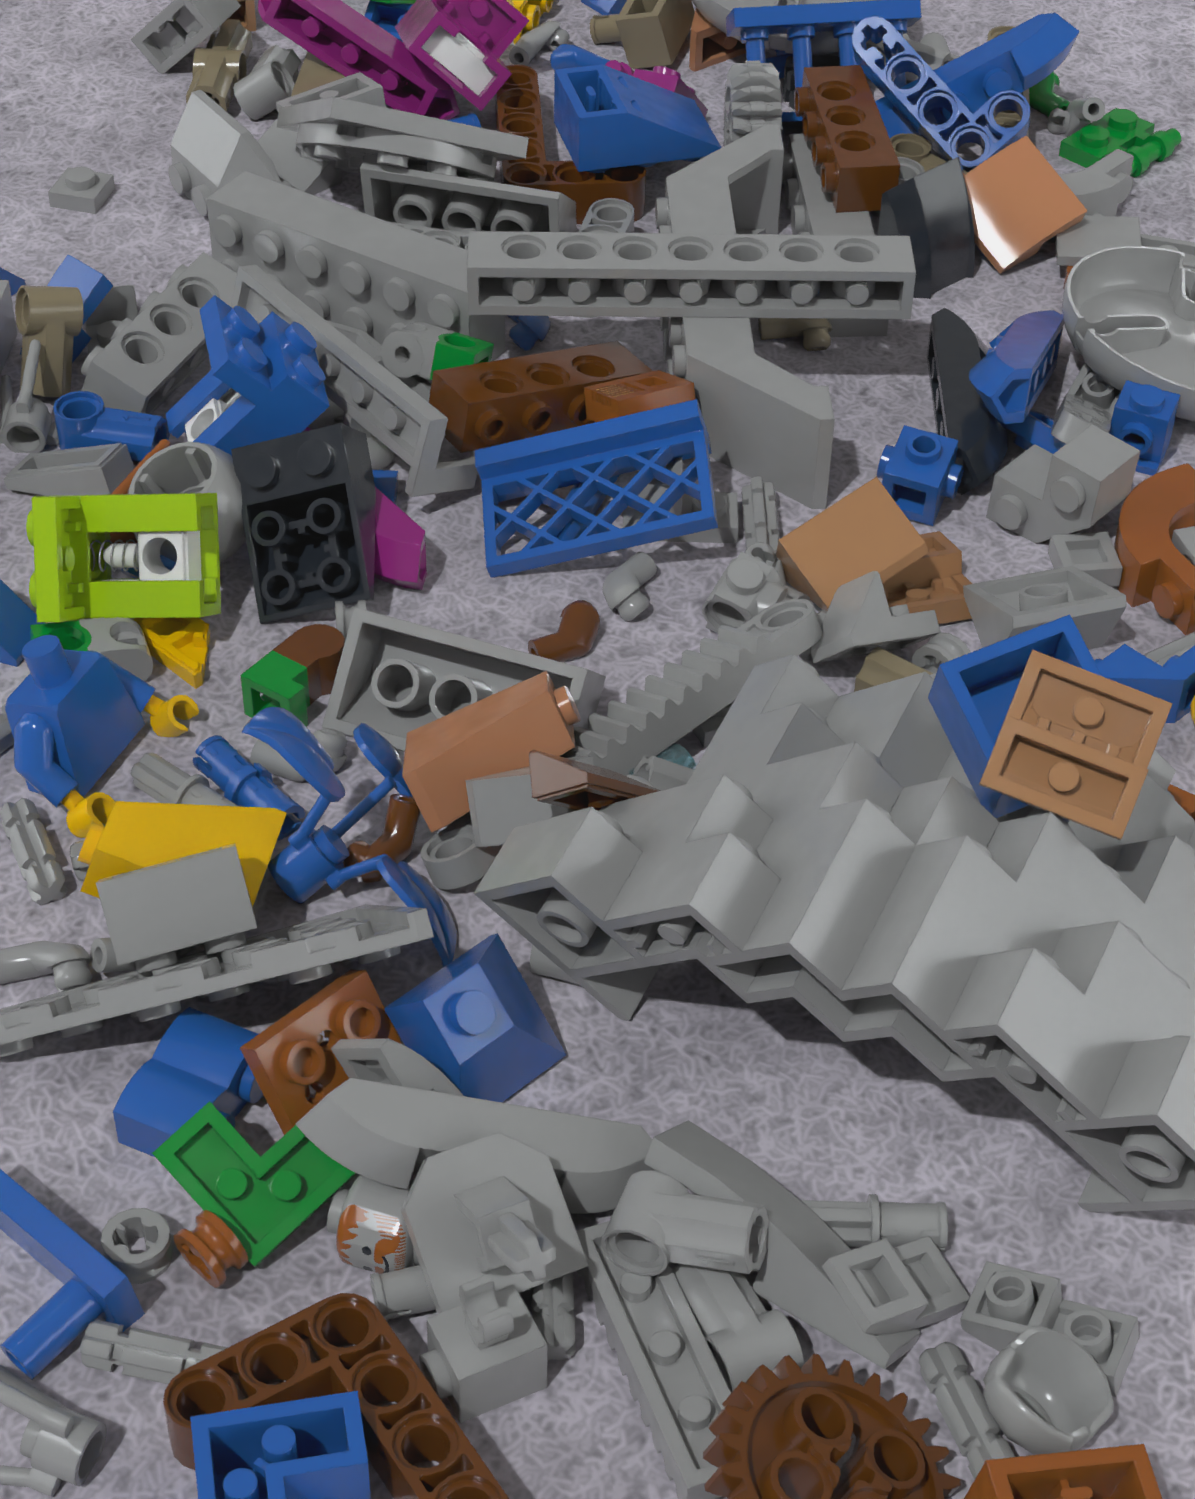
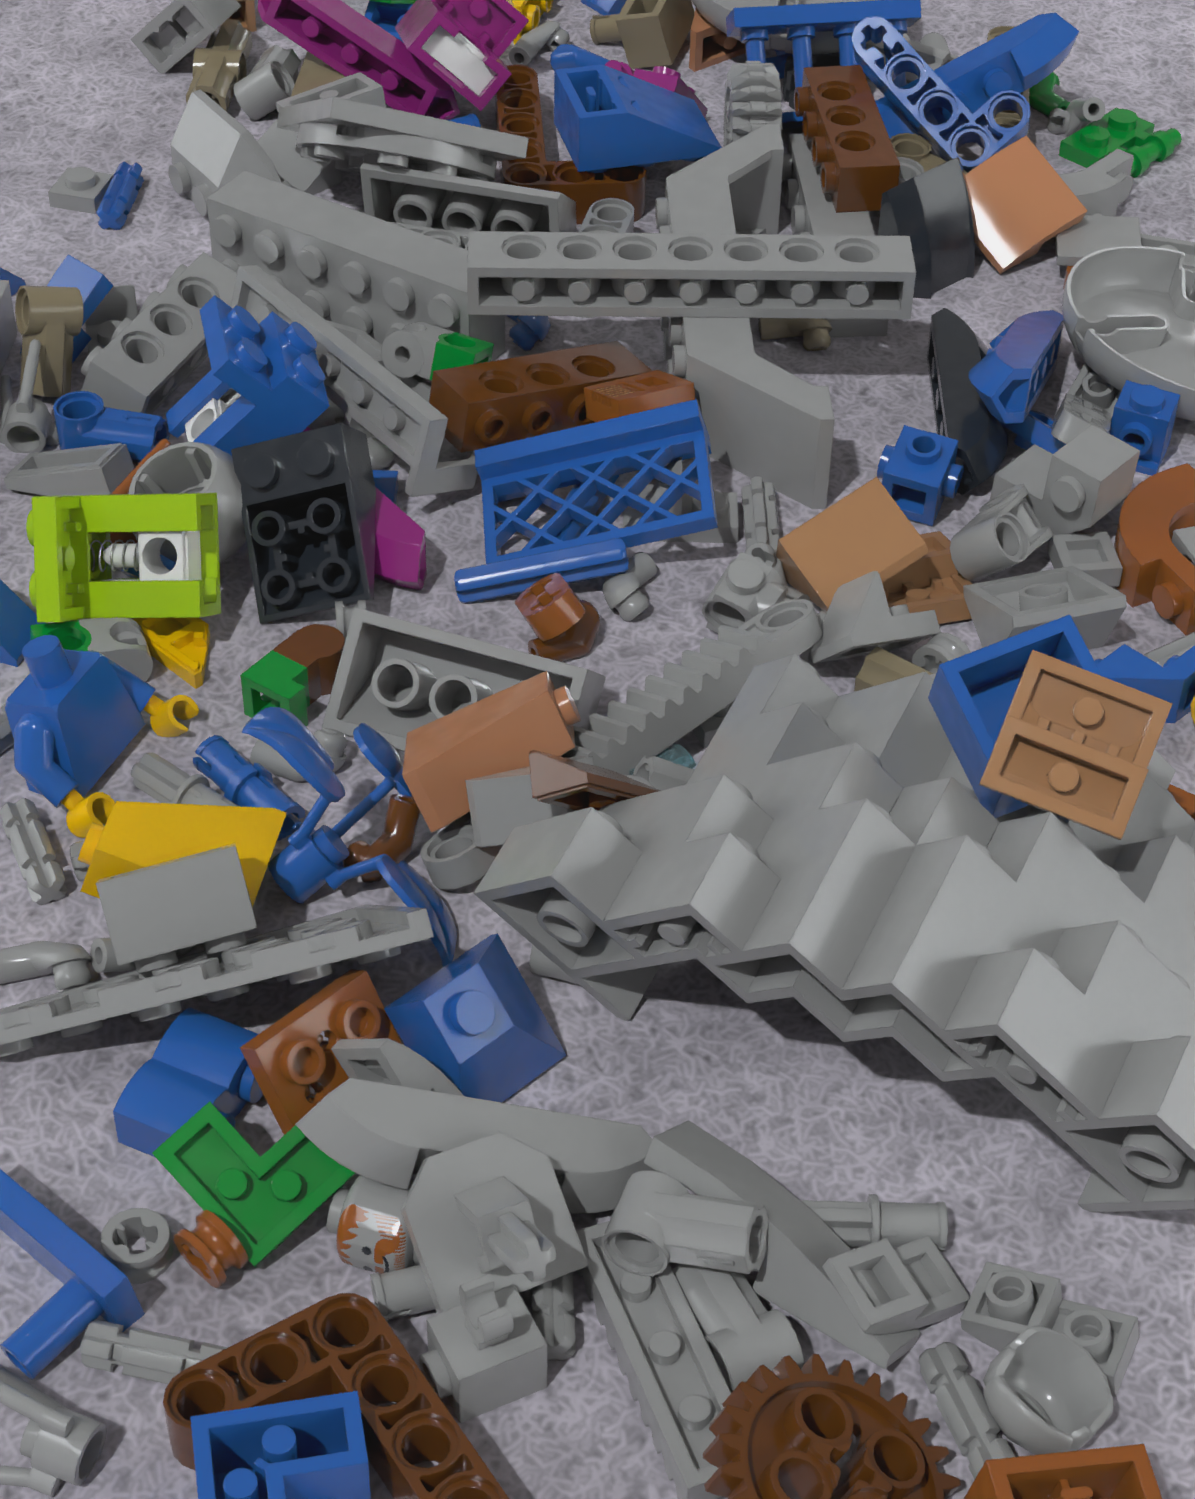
none -> blue axle [96,161,144,230]
none -> blue axle [454,538,629,604]
none -> dark orange beam [515,573,585,641]
none -> light grey piece [950,484,1054,582]

